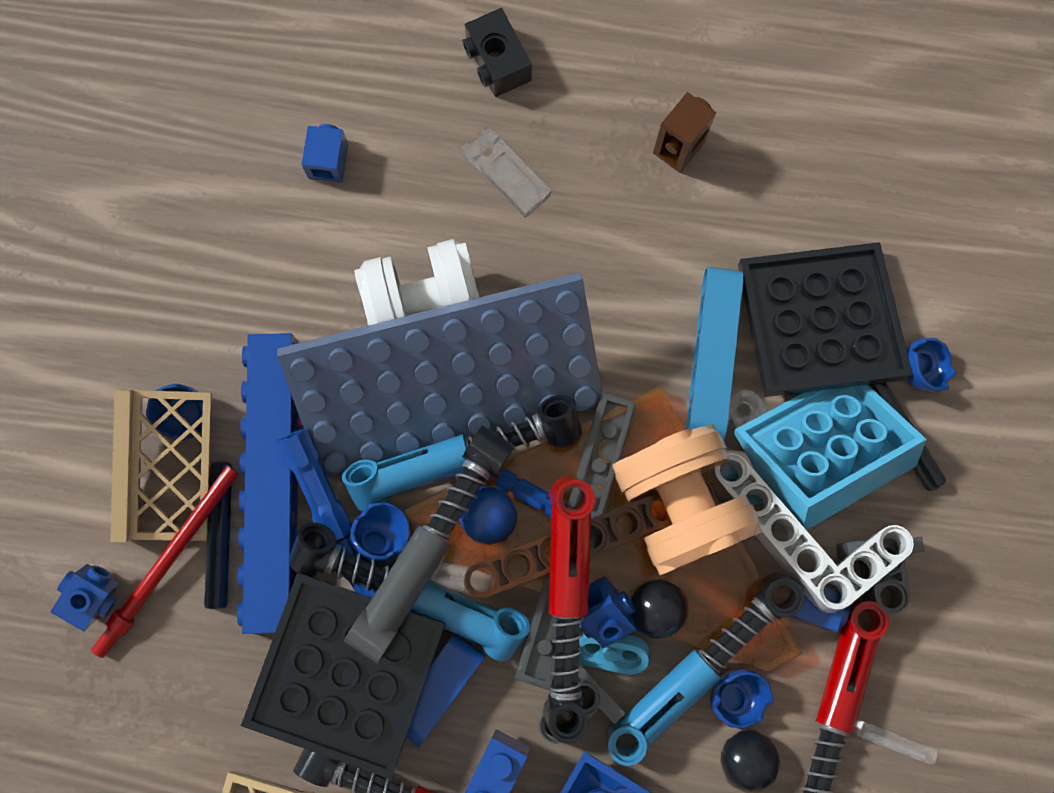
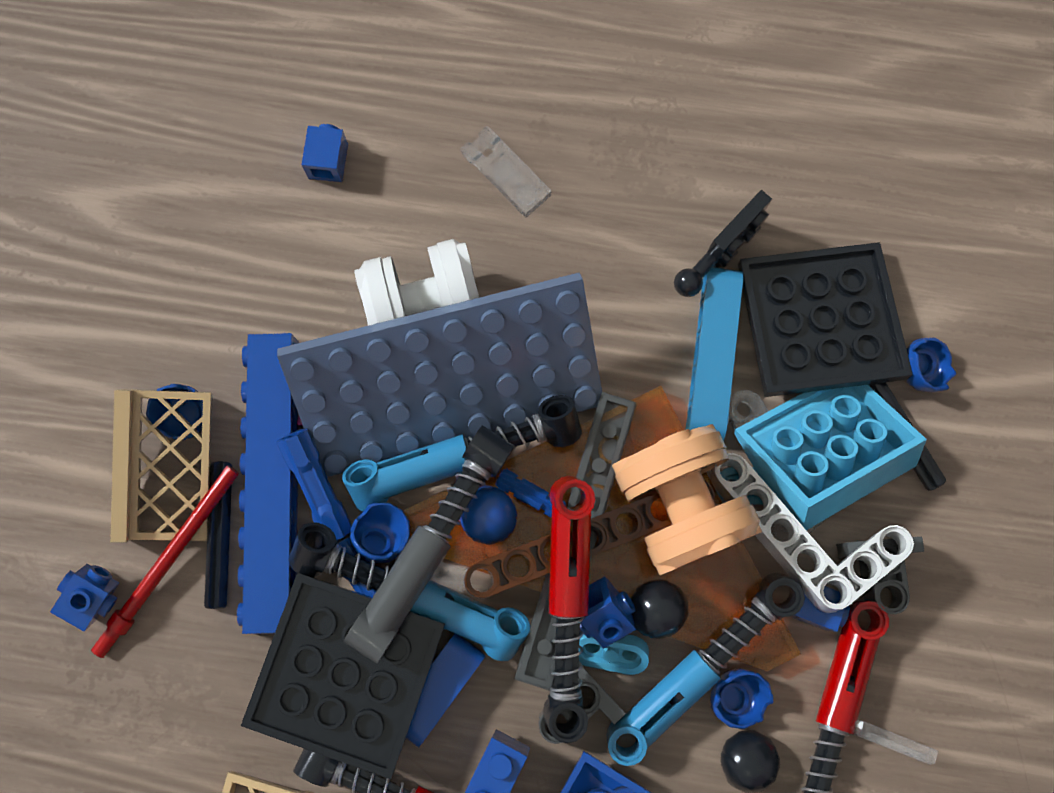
black brick [462,7,532,97] -> none
reddish brown brick [653,92,717,173] -> none
none -> black plate [674,190,772,297]

